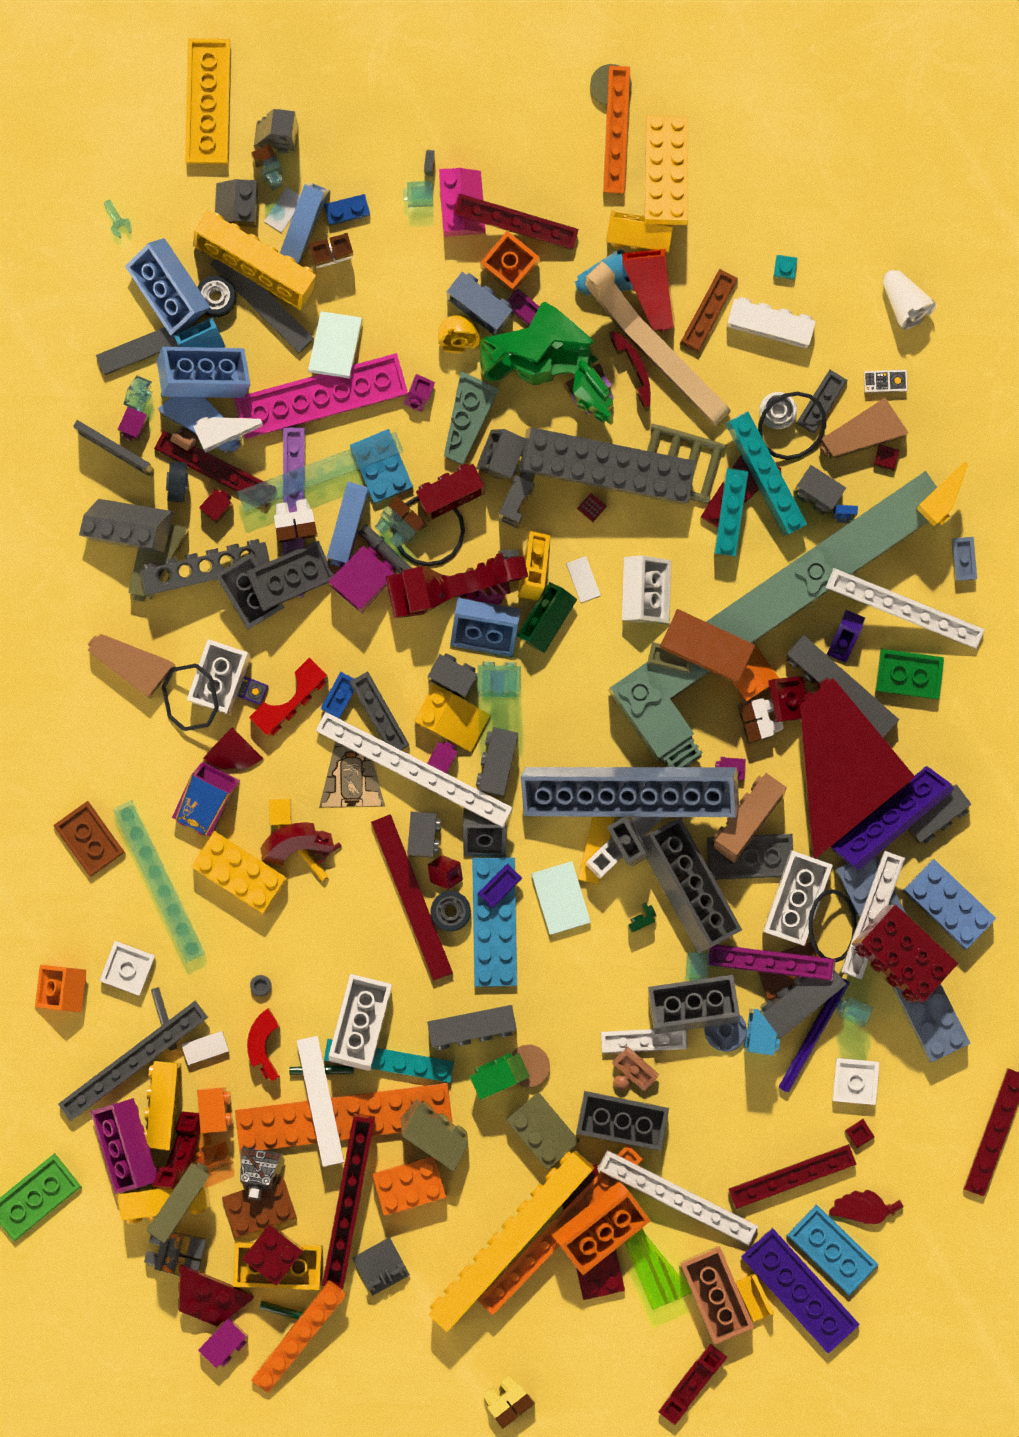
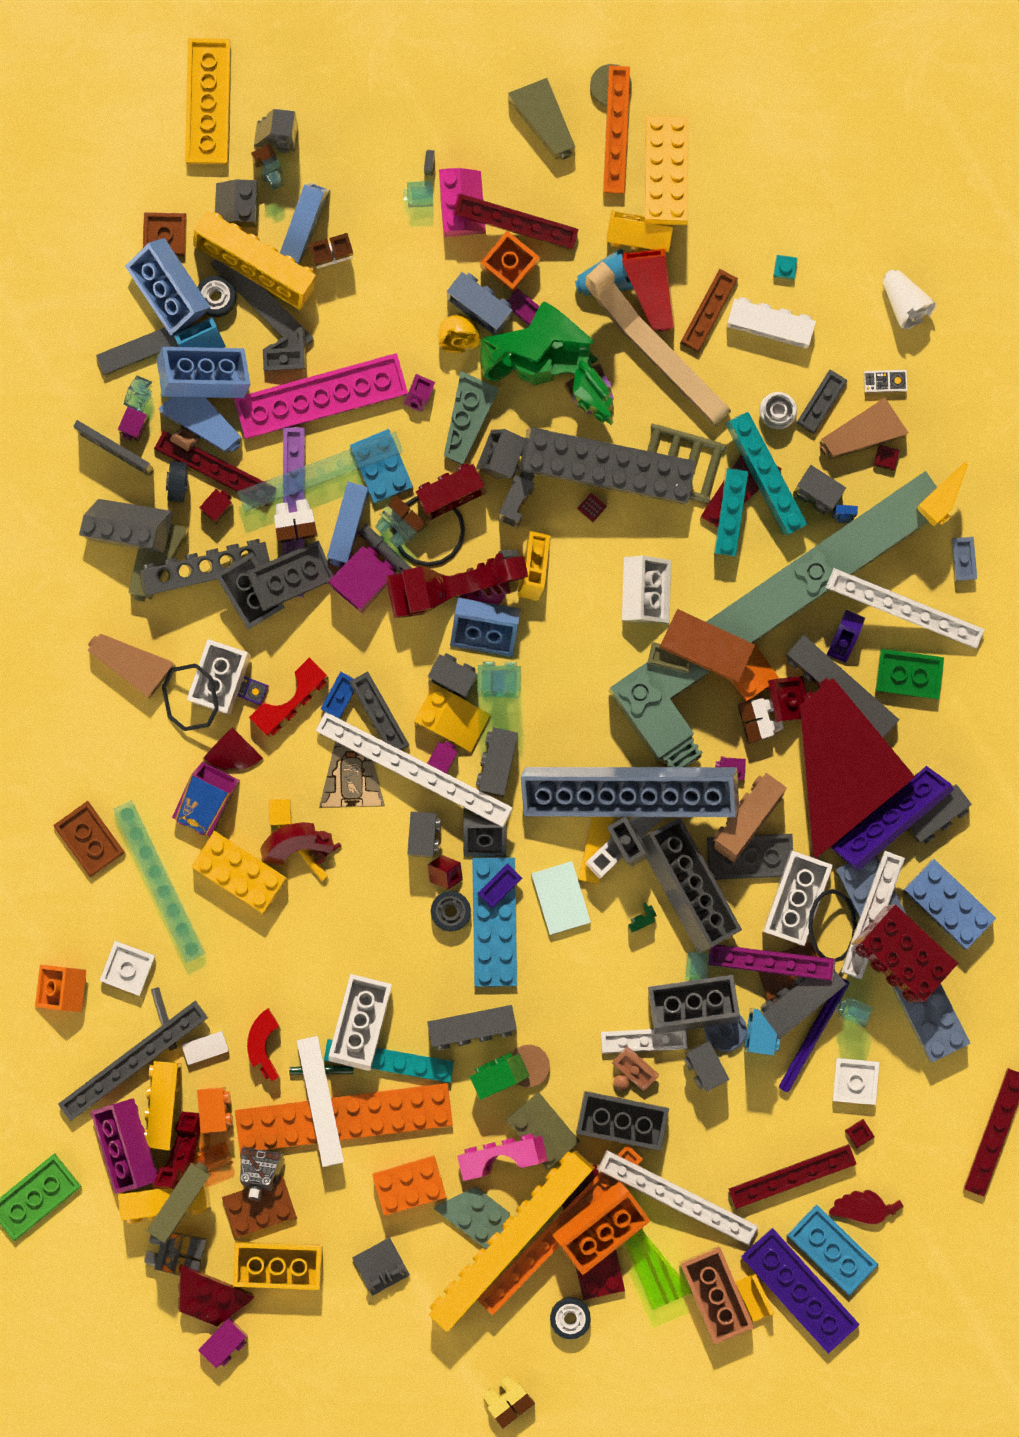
clear light blue bar [103,199,132,239] -> none
white slope [193,417,263,453] -> none
dark red brick [242,1223,304,1286] -> none
dark grey tile [250,975,272,996] -> none
orange plate [251,1280,346,1393] -> none
dark green bar [259,1301,303,1320] -> none
white sticker [264,187,300,233] -> none
light aqua tile [308,311,363,378] -> none
dark red brick [322,1113,375,1290] -> none
blue plate [324,194,370,226] -> none
dark red tile [371,814,453,981] -> none
olive slope [401,1099,468,1171] -> none
dark green brick [517,582,578,653] -> none
white sticker [566,556,601,603] -> none
dark red slope [609,331,651,411] -> none
dark red slope [658,1343,728,1425] -> none
black piece [758,391,826,460] -> none
none -> dark orange tile [143,212,187,256]
none -> dark grey wing [263,327,307,371]
none -> sand green wing [434,1186,510,1249]
none -> dark pink arch [457,1133,548,1181]
none -> olive slope [508,78,575,160]
none -> wheel [550,1297,591,1339]
none -> dark grey brick [683,1041,730,1092]

